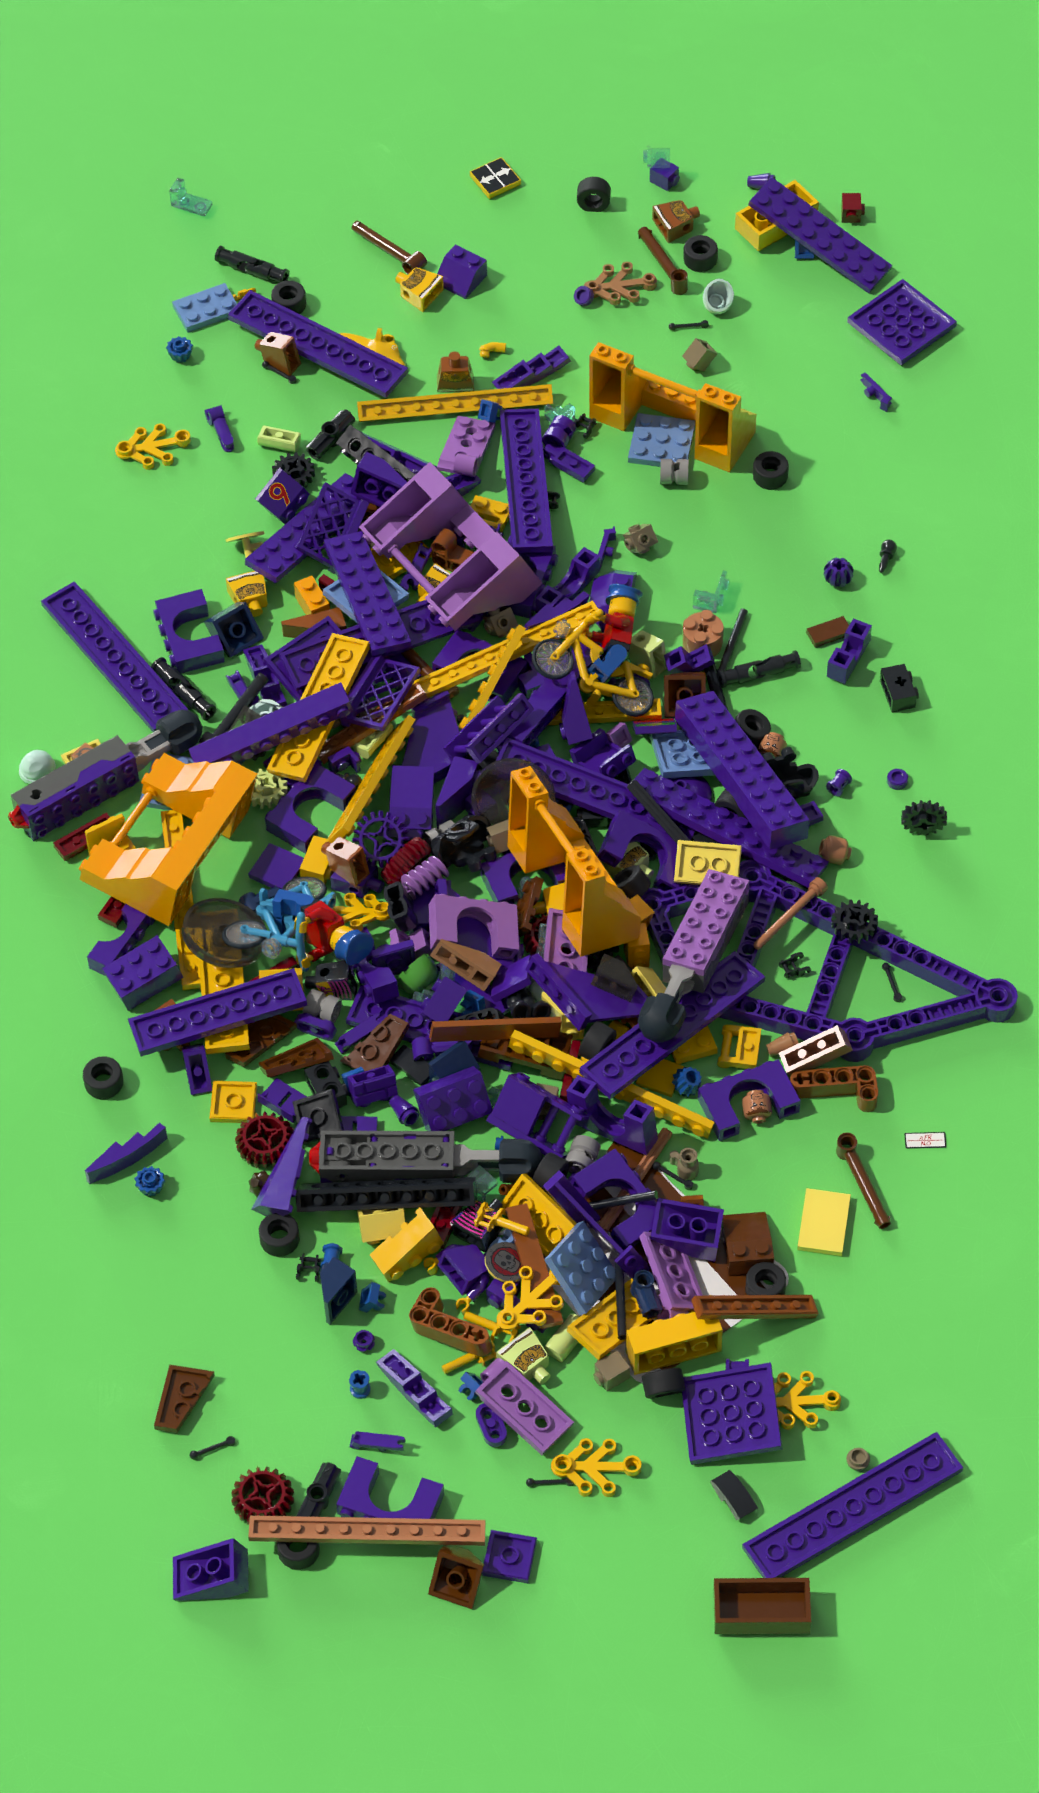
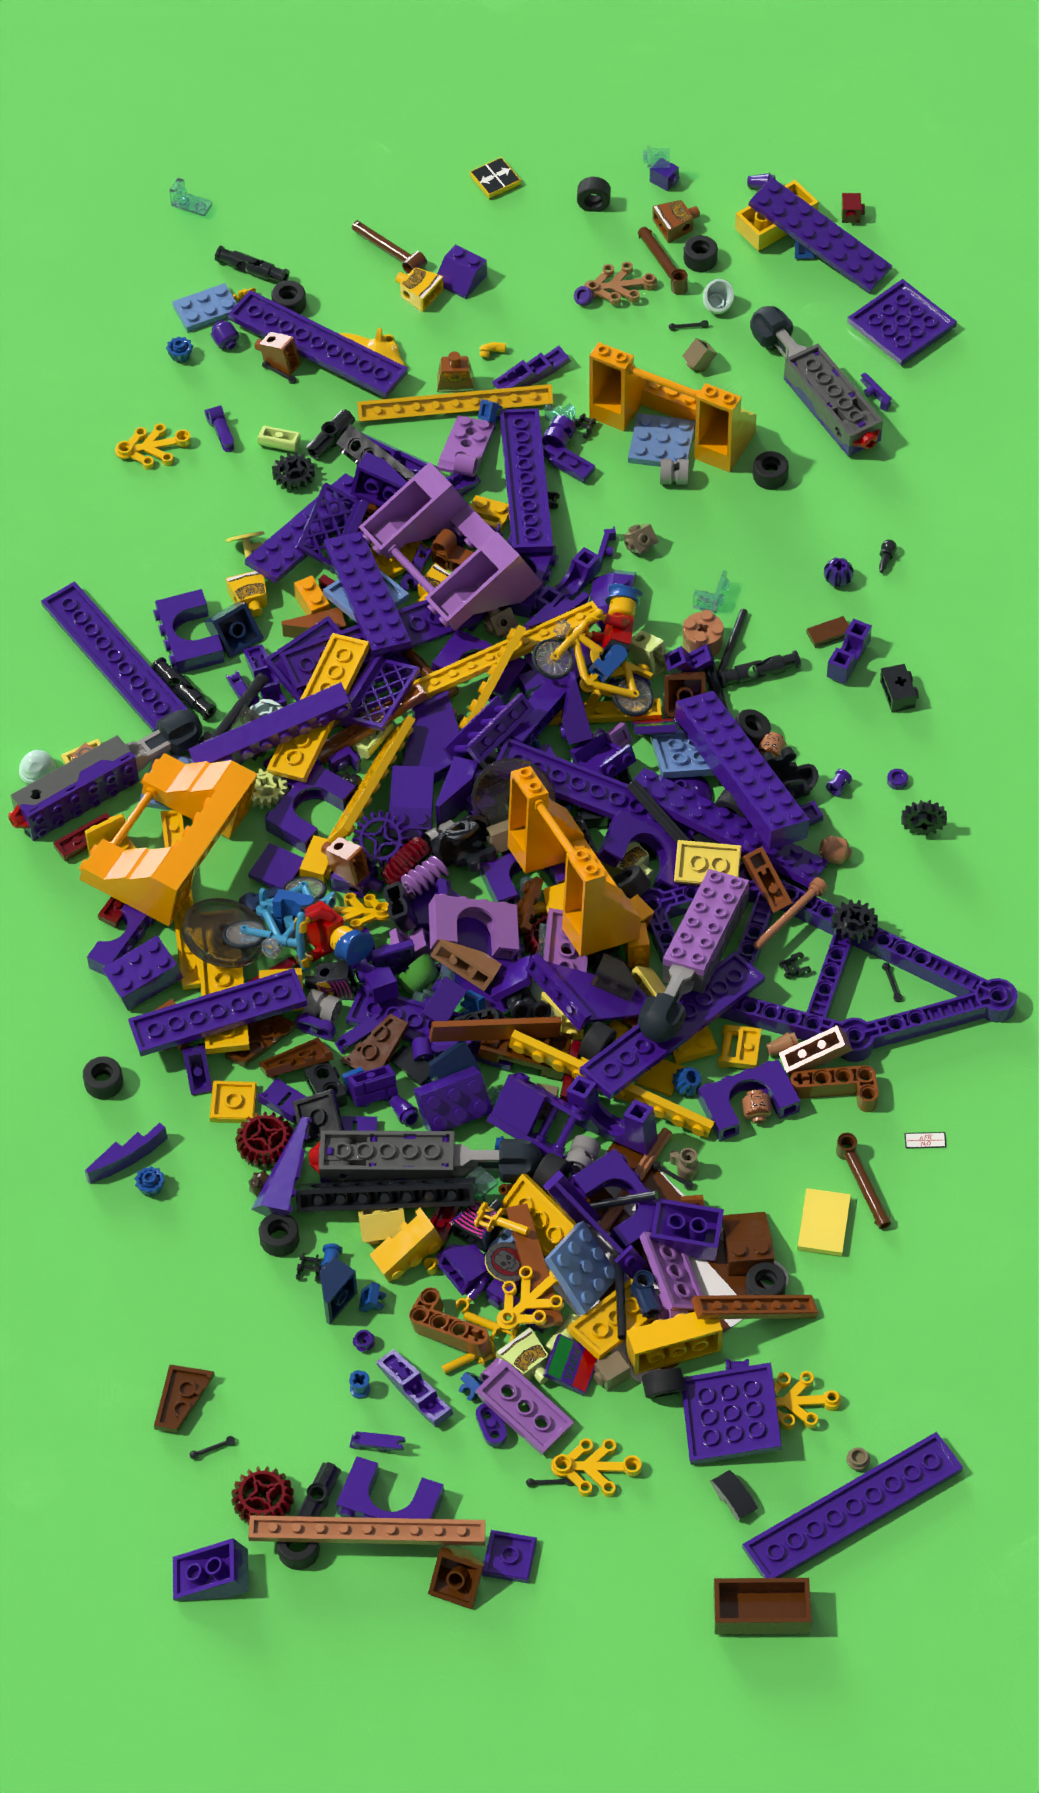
dark purple slope [255,468,310,524] -> none
none -> dark purple head [211,320,239,350]
none -> tile [543,1334,598,1396]
none -> dark orange slope [741,846,792,913]
none -> dark grey piece [750,306,883,457]

